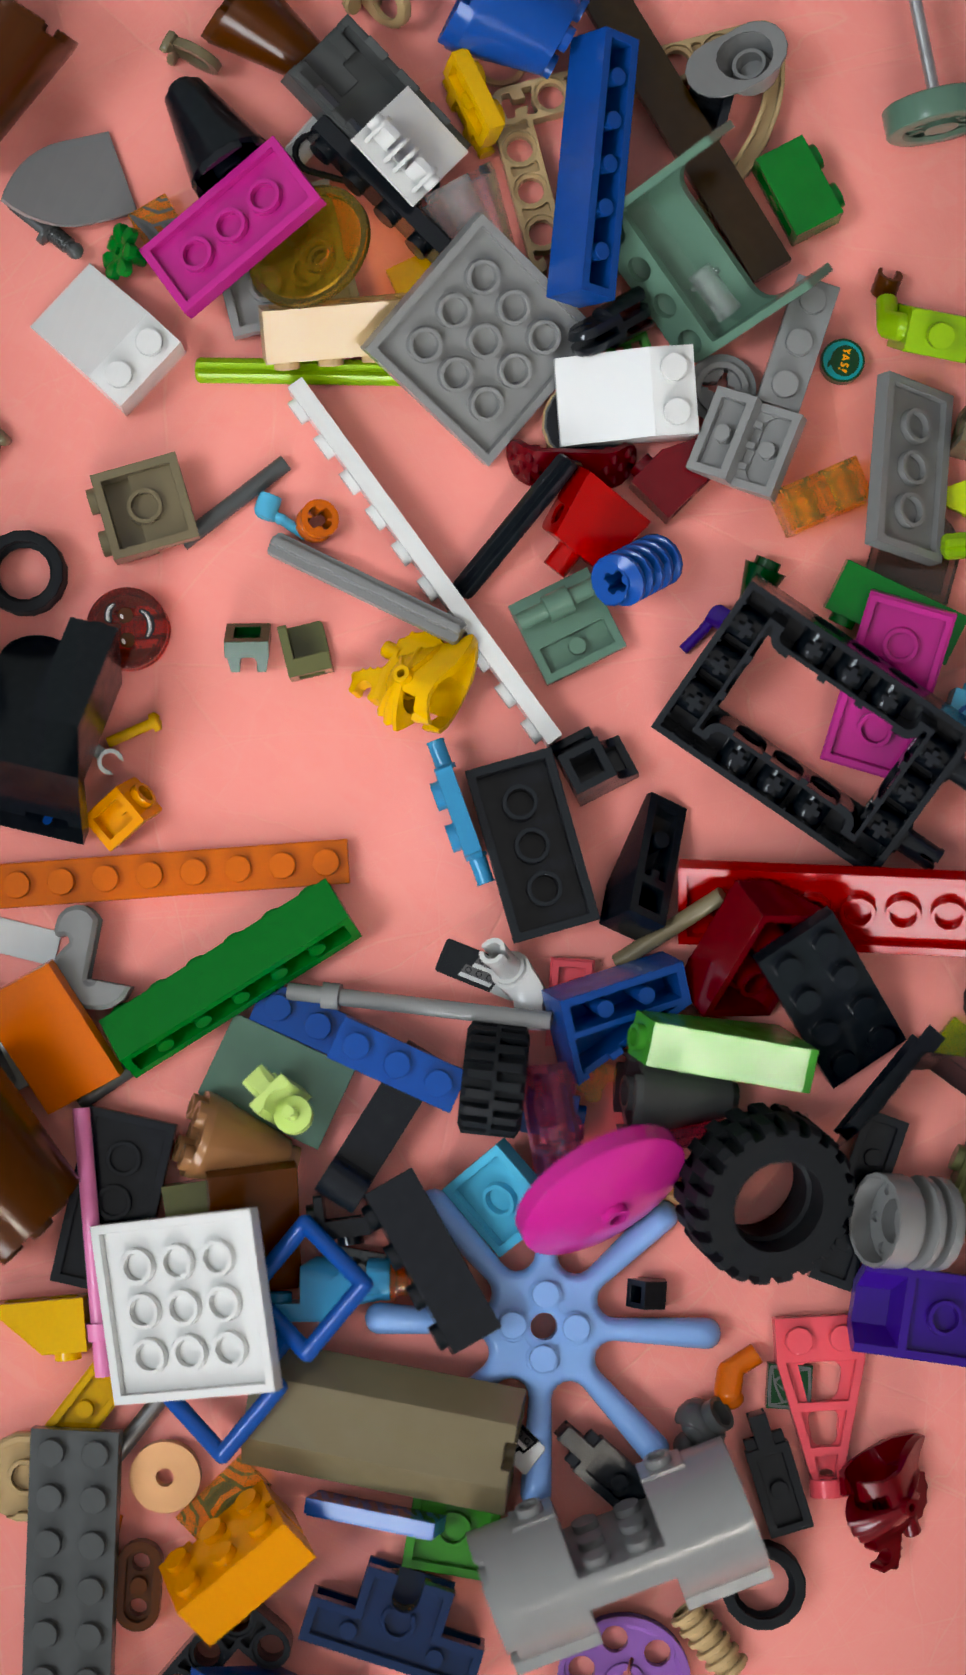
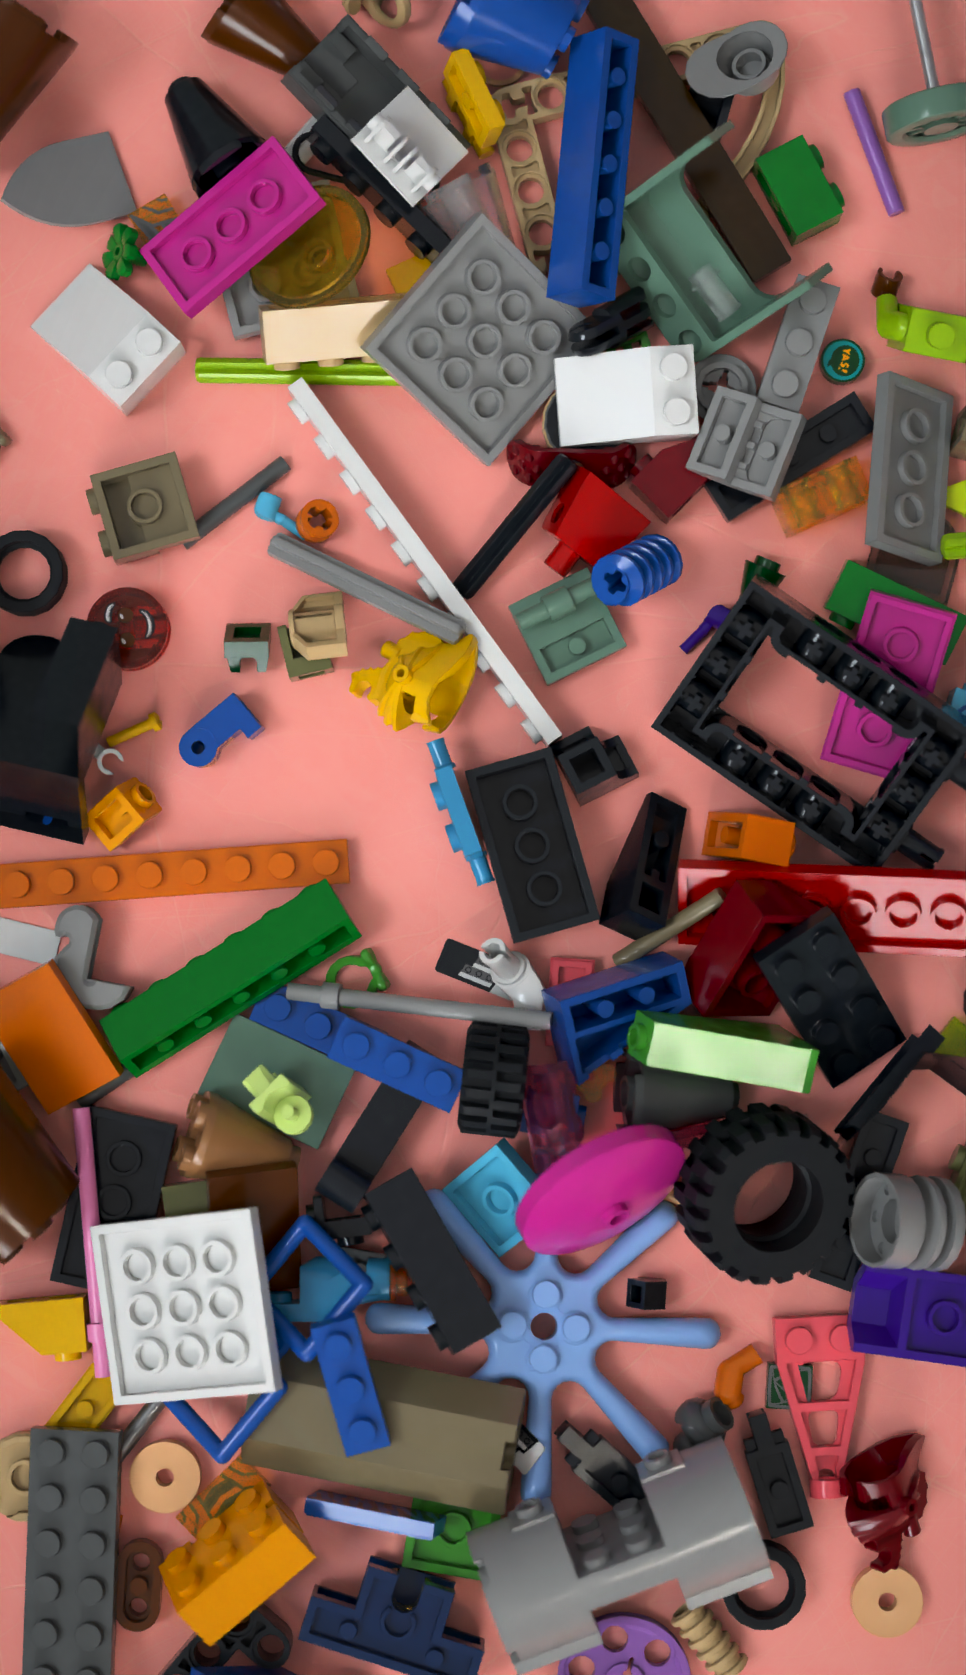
dark grey piece [7,206,84,259] -> none
dark tan piece [160,30,222,75] -> none
none -> blue leg [179,693,265,768]
none -> tan piece [288,591,348,661]
none -> blue plate [310,1312,391,1457]
none -> bright green piece [325,948,391,1009]
none -> orange slope [701,812,796,866]
none -> black plate [704,392,874,524]
none -> medium lavender bar [843,88,905,217]
none -> light nougat piece [850,1565,923,1638]

